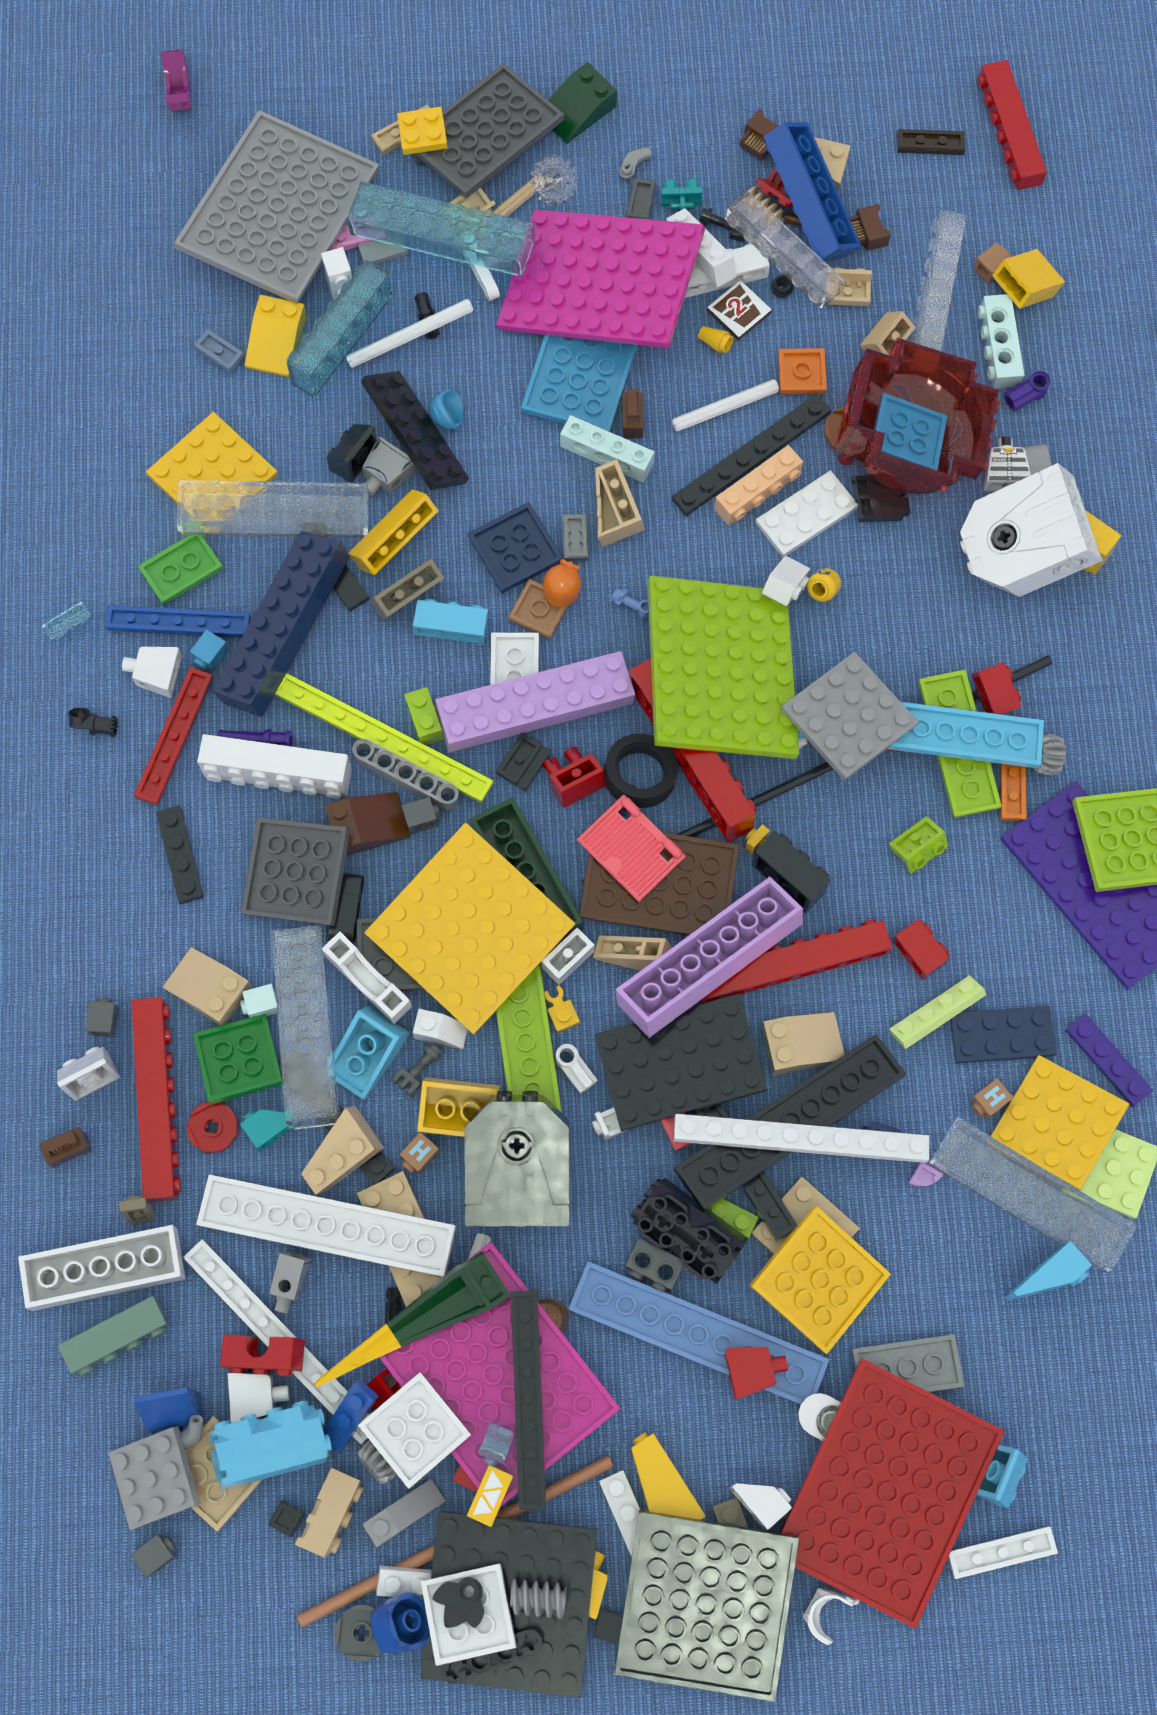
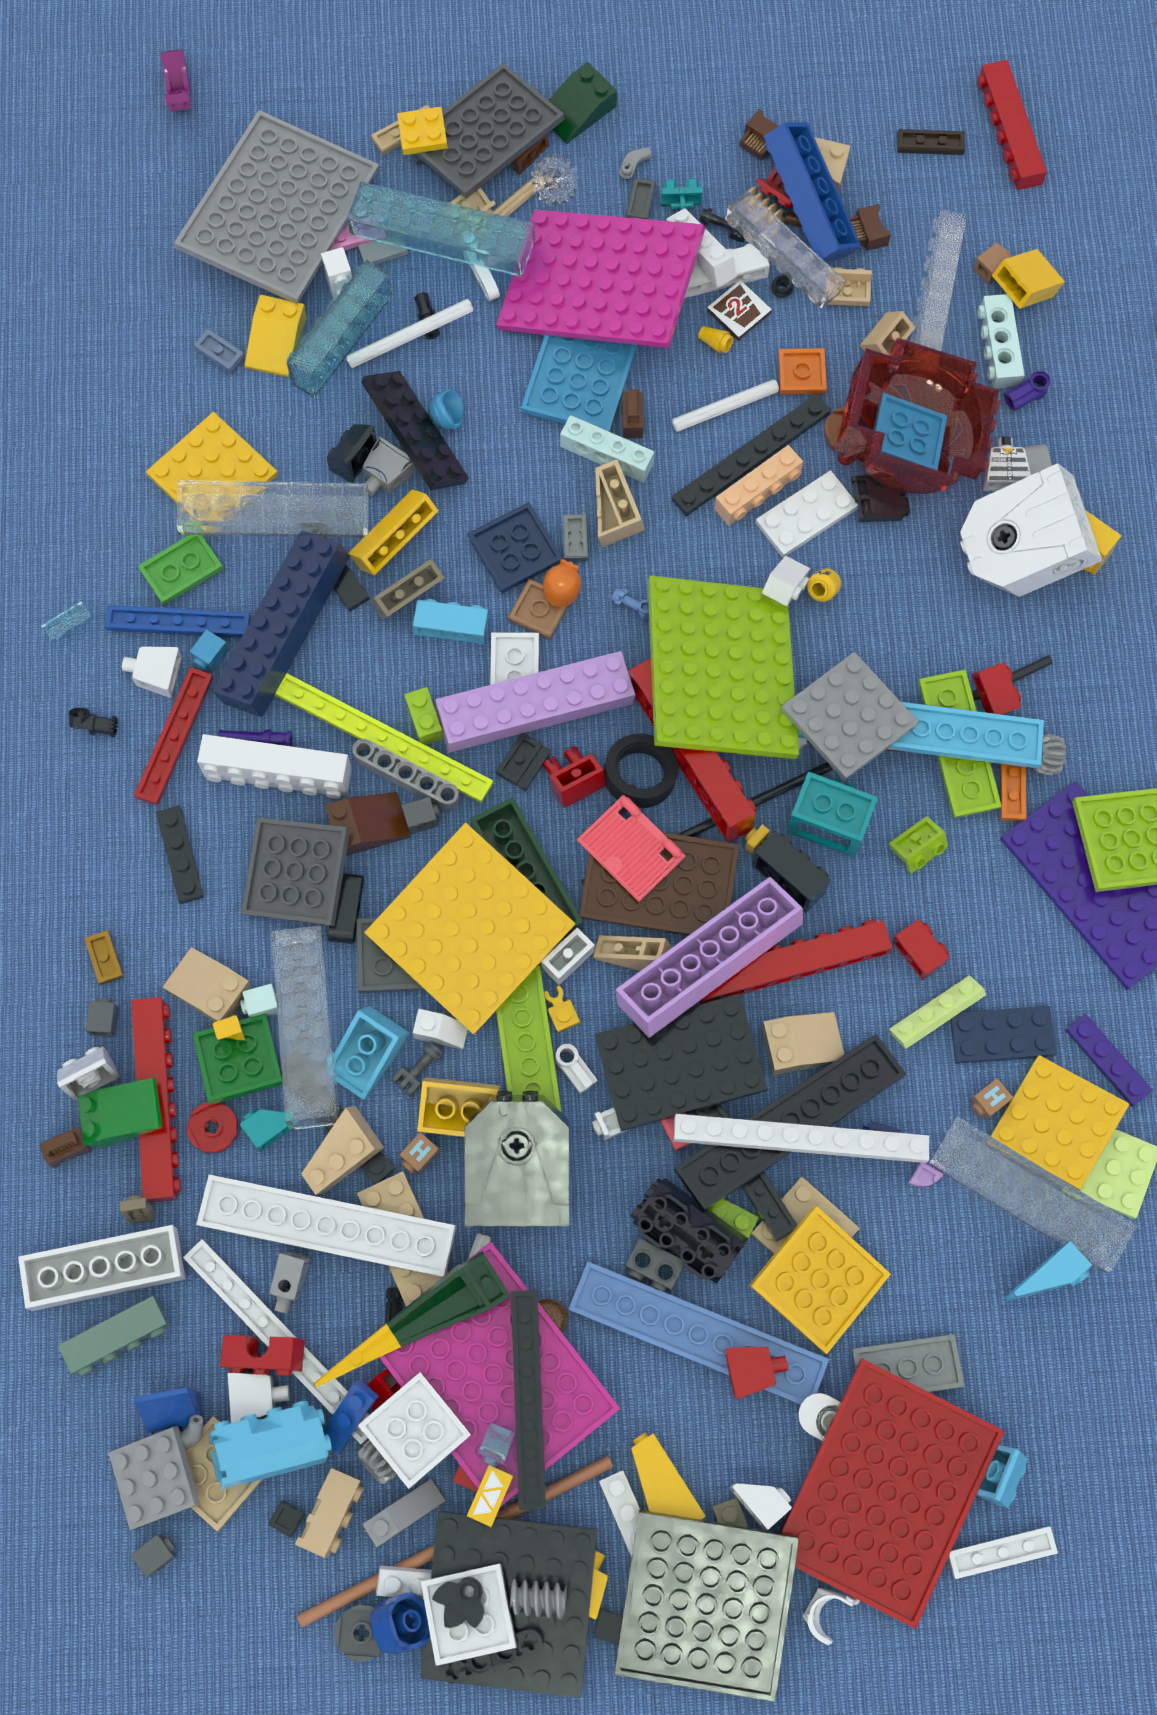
white arch [322,932,412,1024] -> none
none -> green slope [78,1078,162,1148]
none -> pearl gold plate [84,930,124,986]
none -> yellow slope [213,1015,245,1041]
none -> reddish brown plate [512,134,549,175]
none -> teal piece [786,772,878,858]

